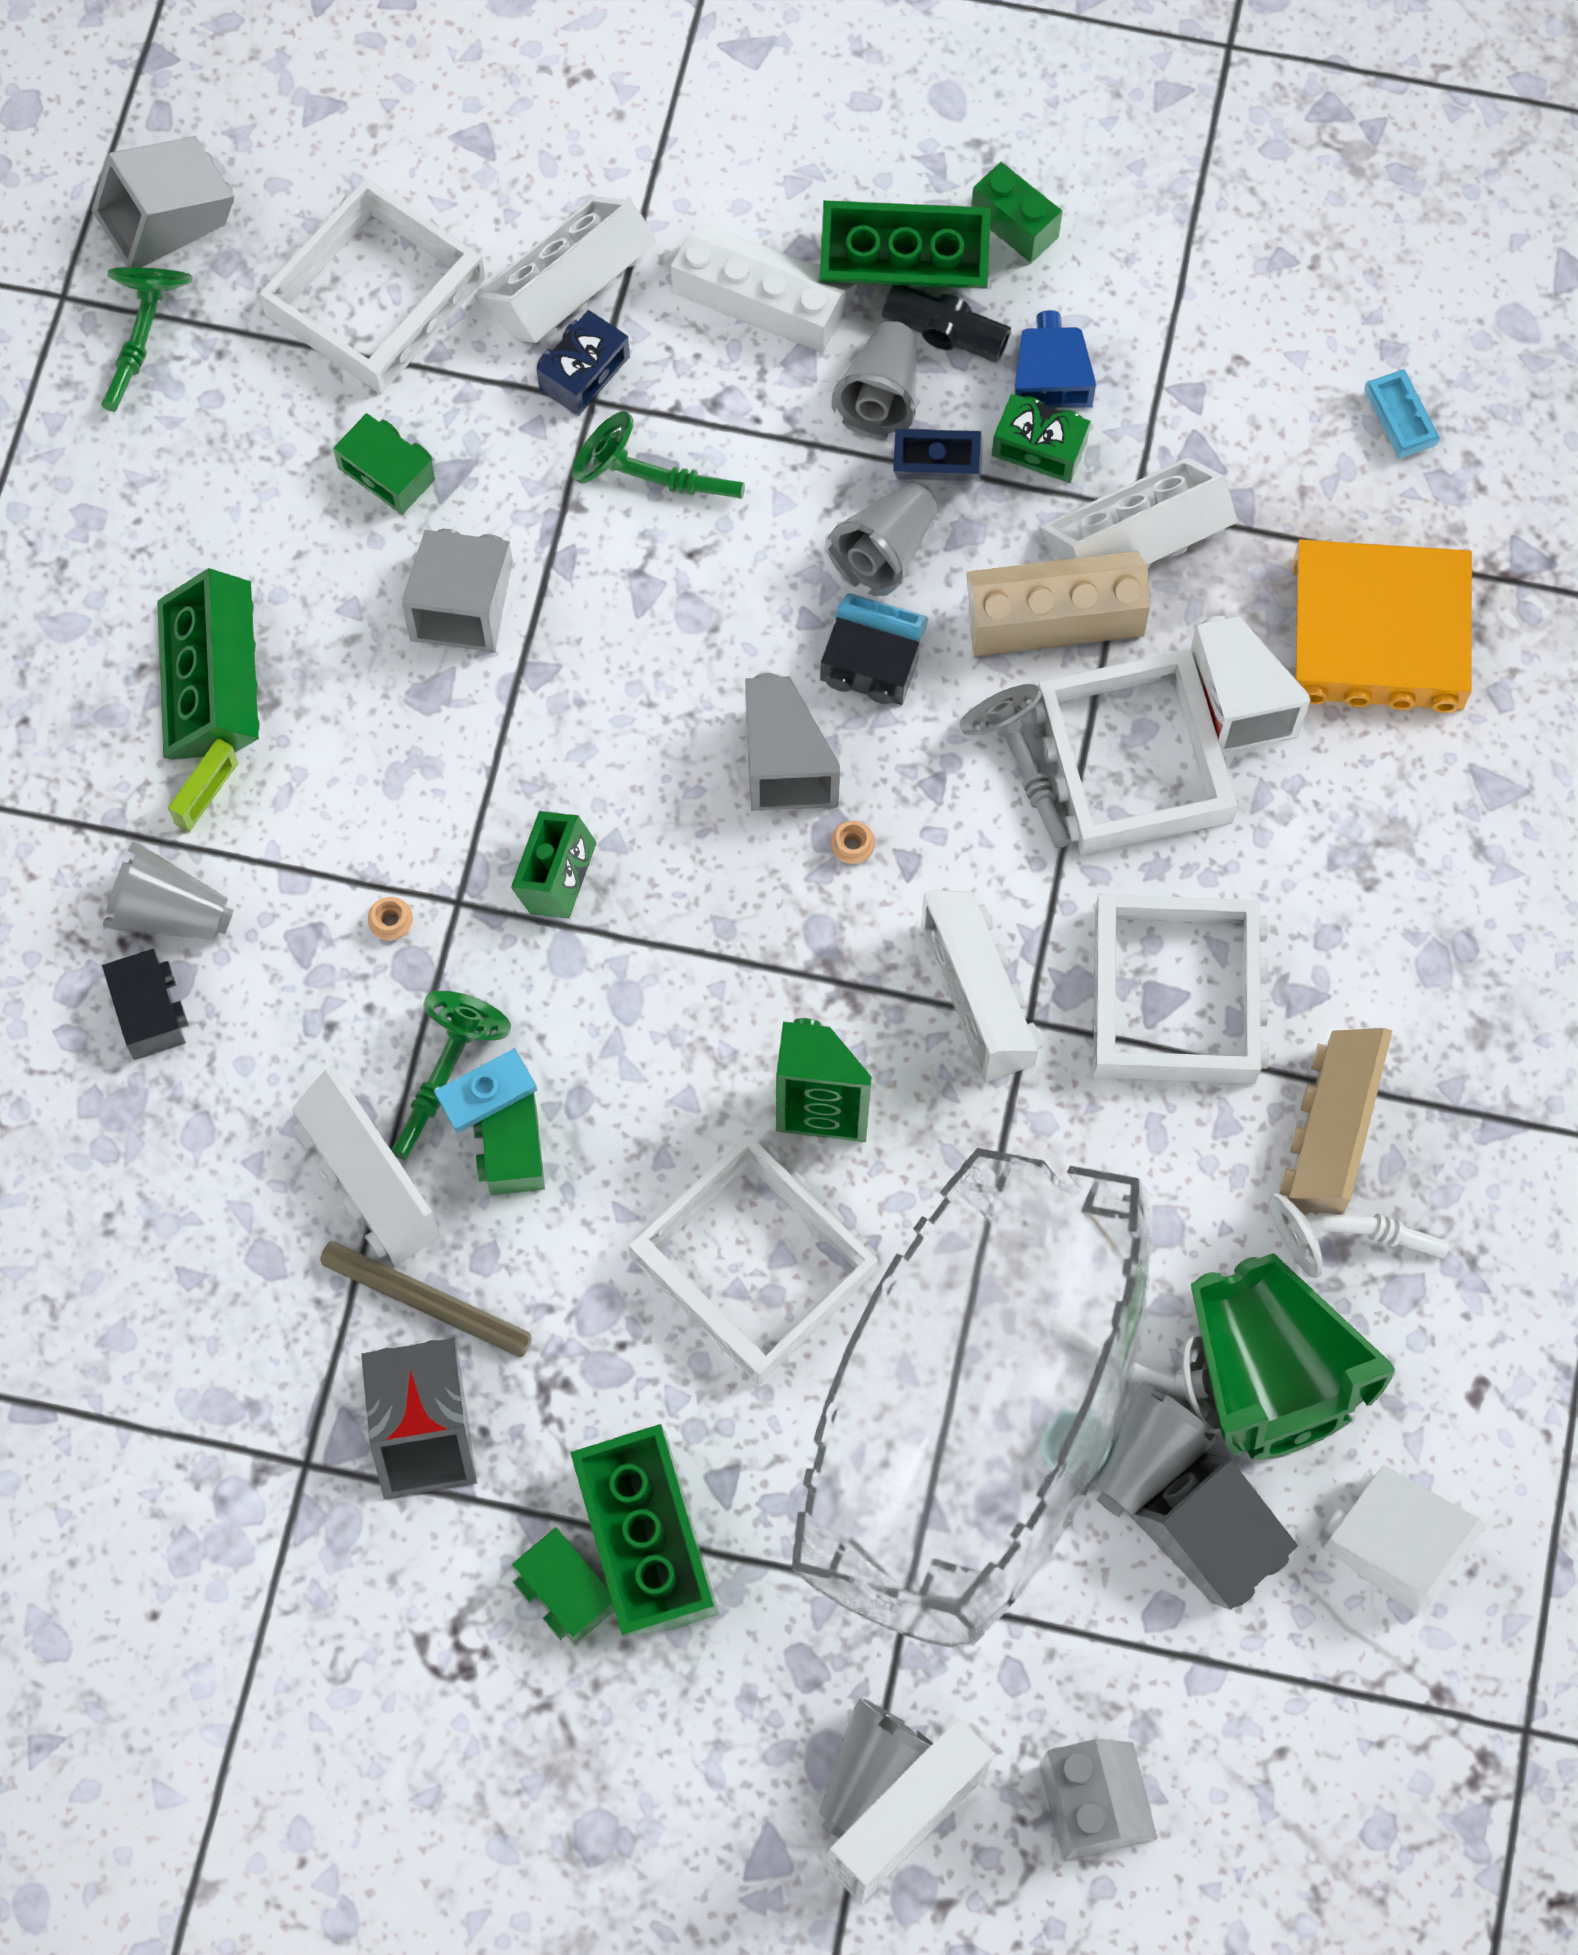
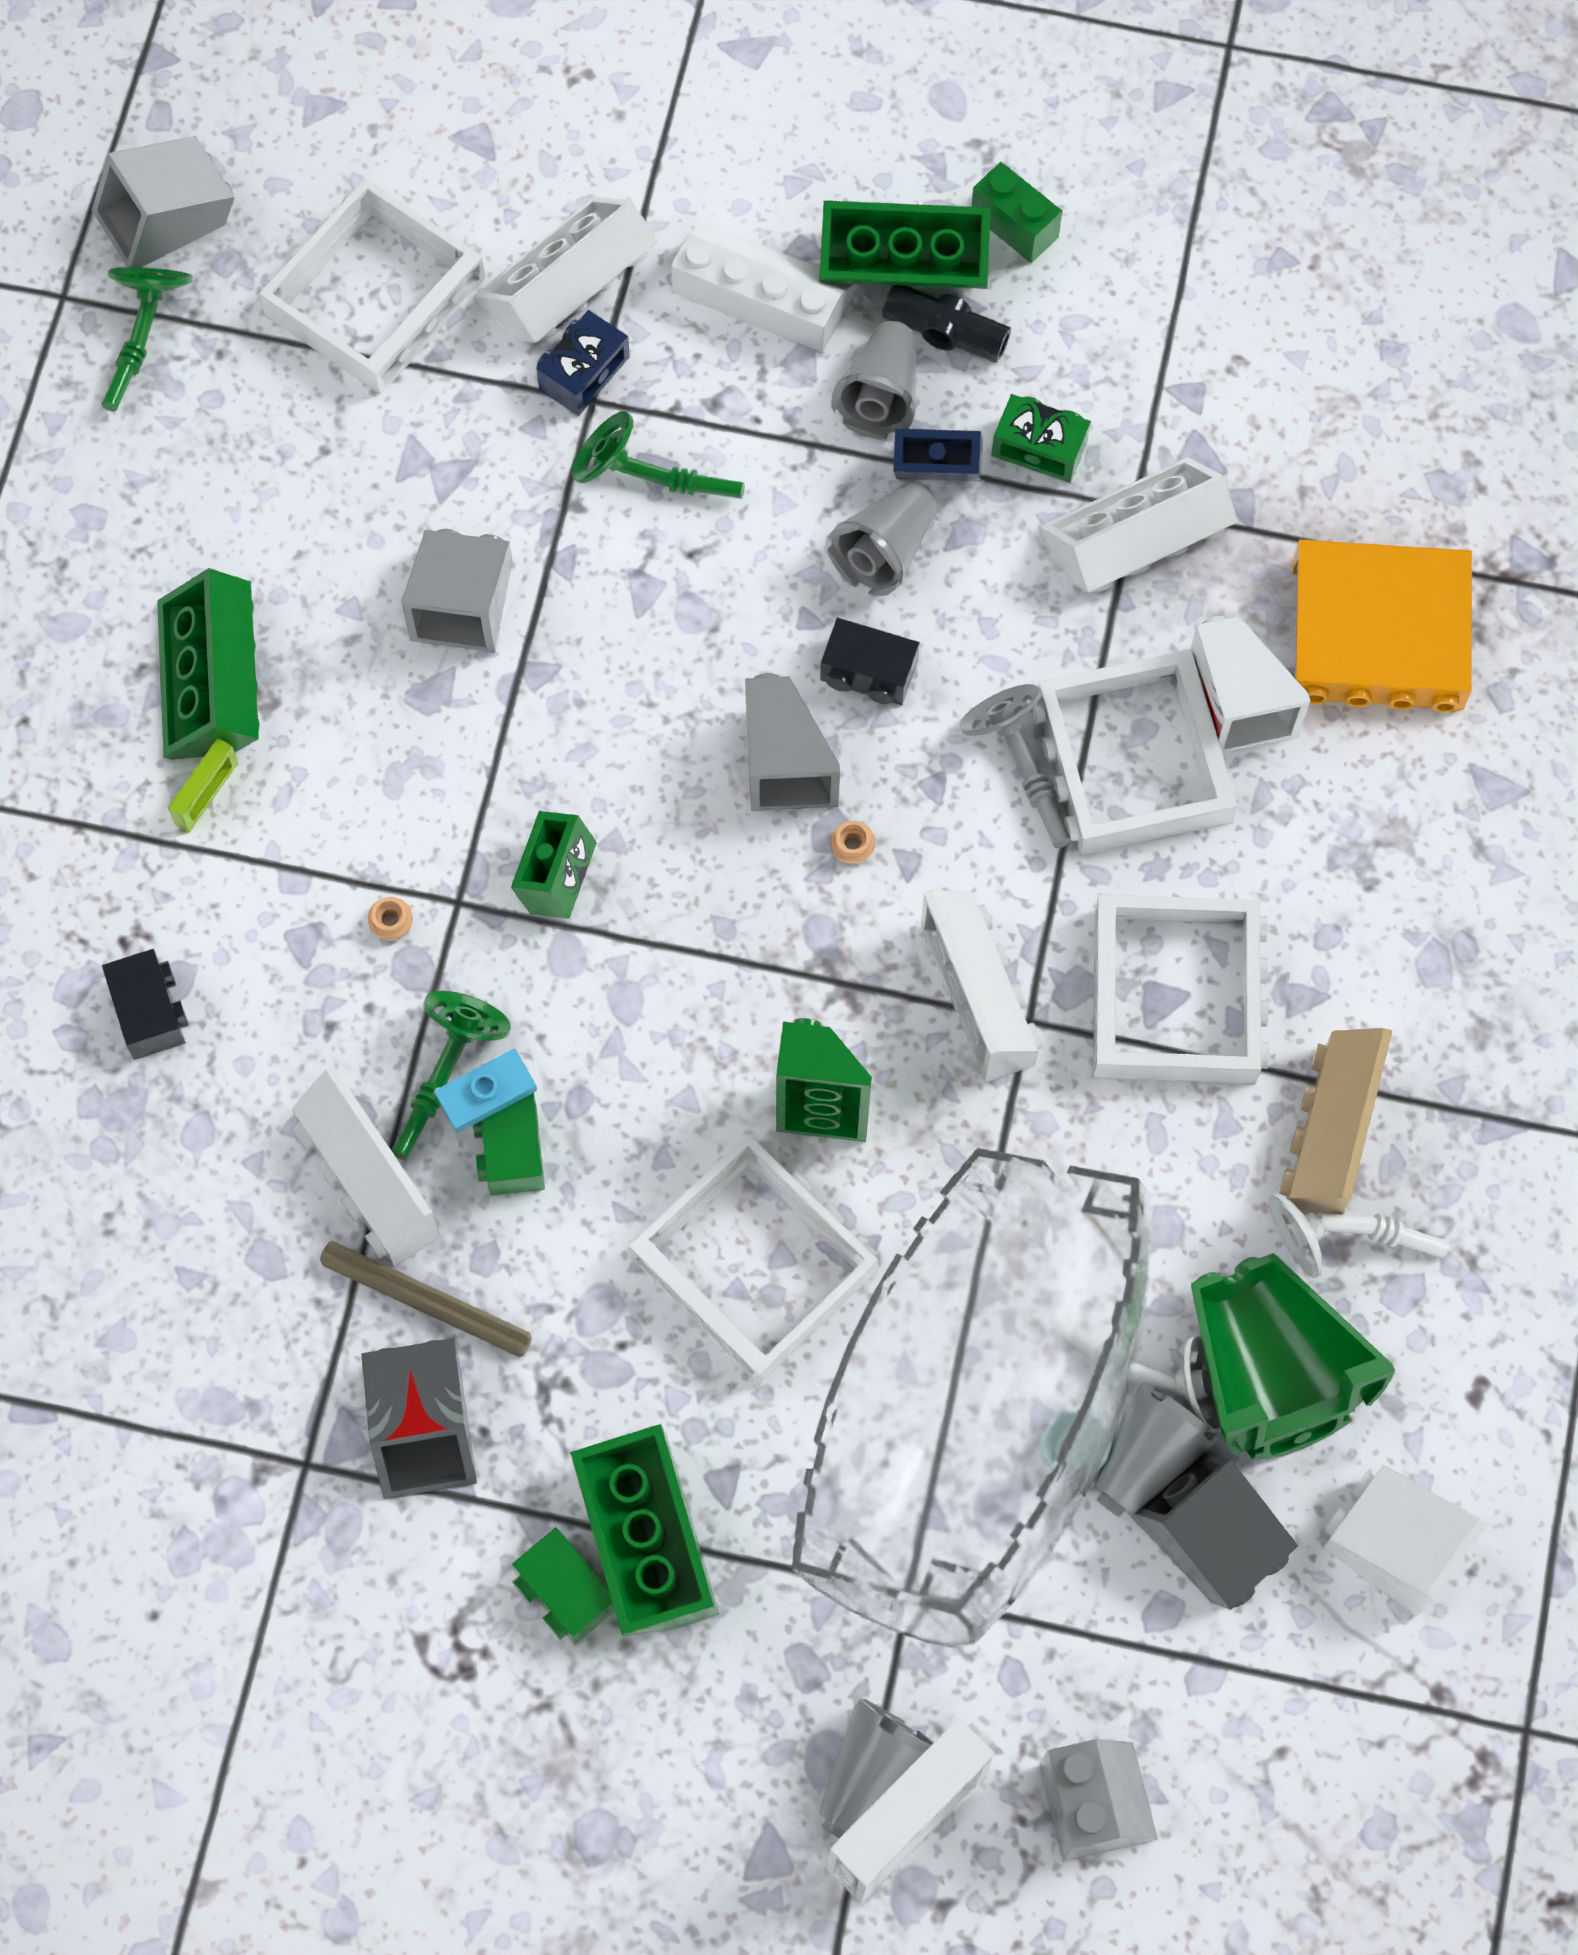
light grey cone [103,842,234,940] -> none
green brick [333,413,435,515] -> none
medium azure plate [835,593,929,642] -> none
tan slope [966,551,1150,657] -> none
blue torso [1014,310,1096,408] -> none
medium azure plate [1364,369,1440,459] -> none

